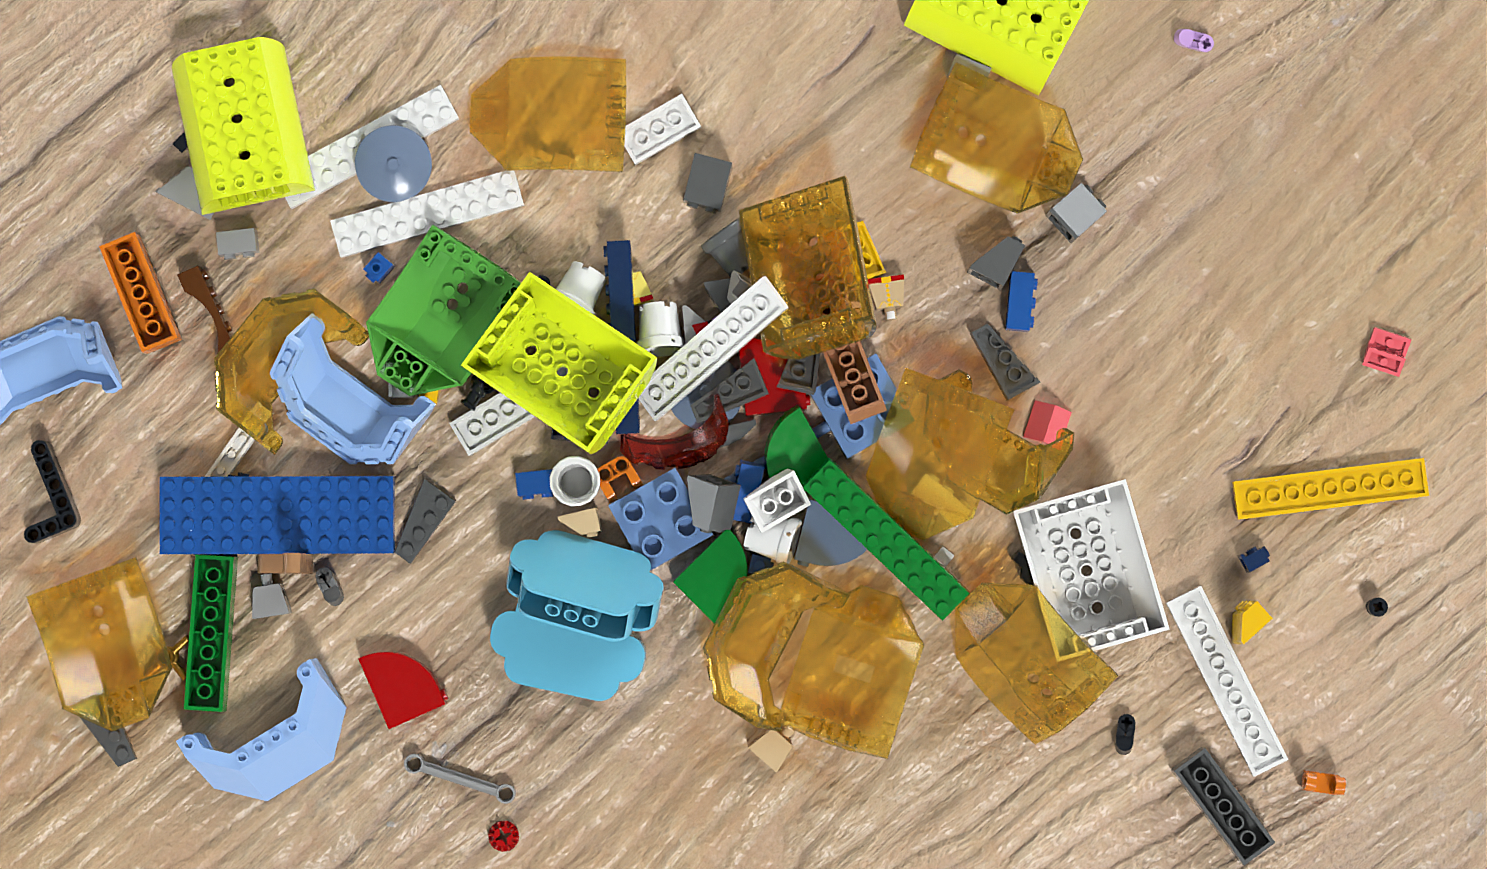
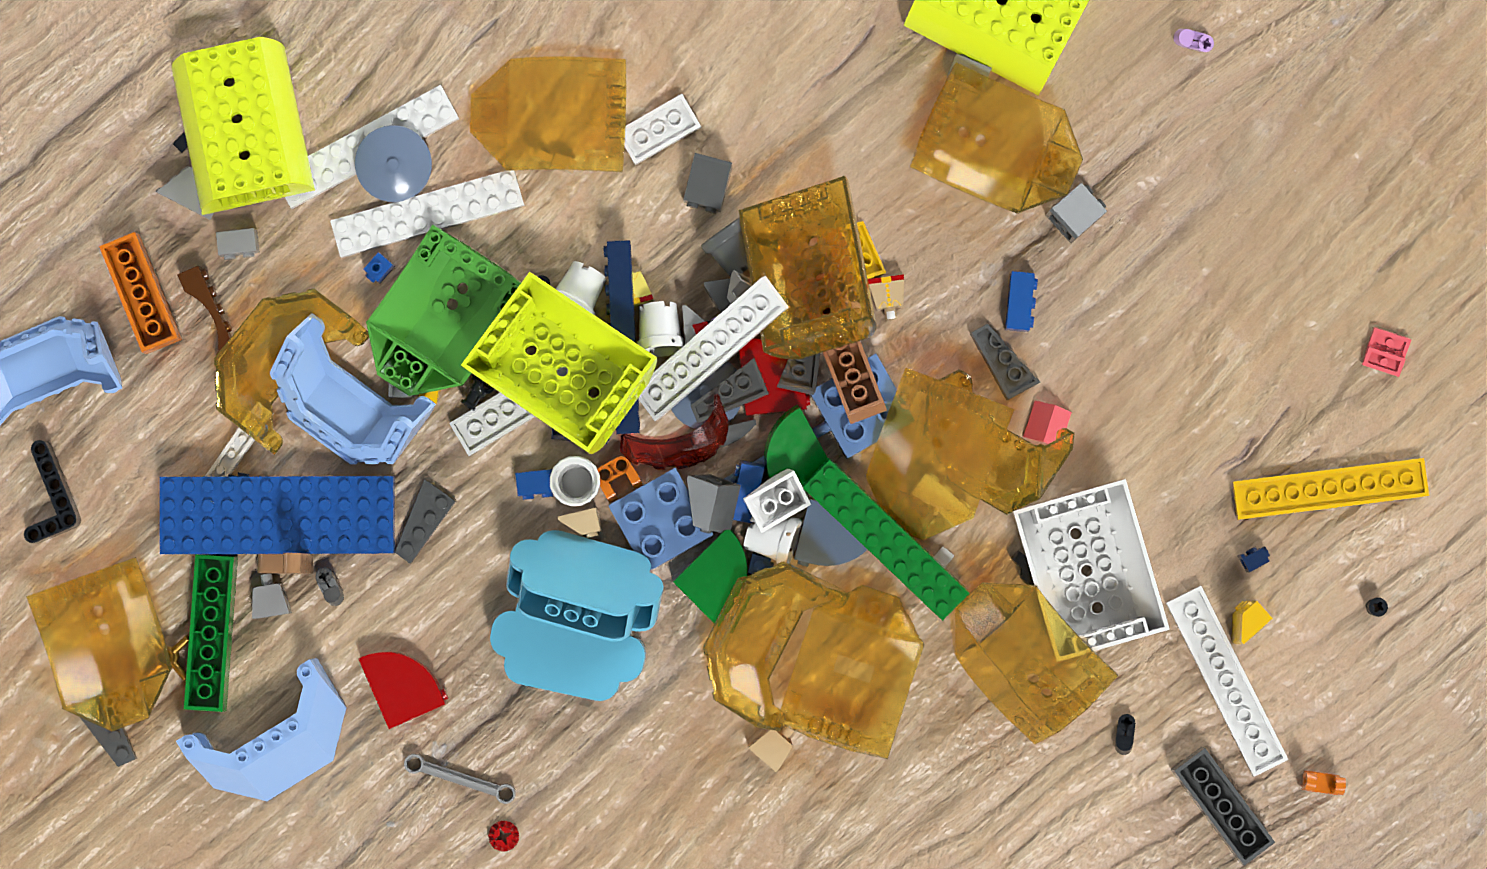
dark grey slope [967,236,1025,290] -> none

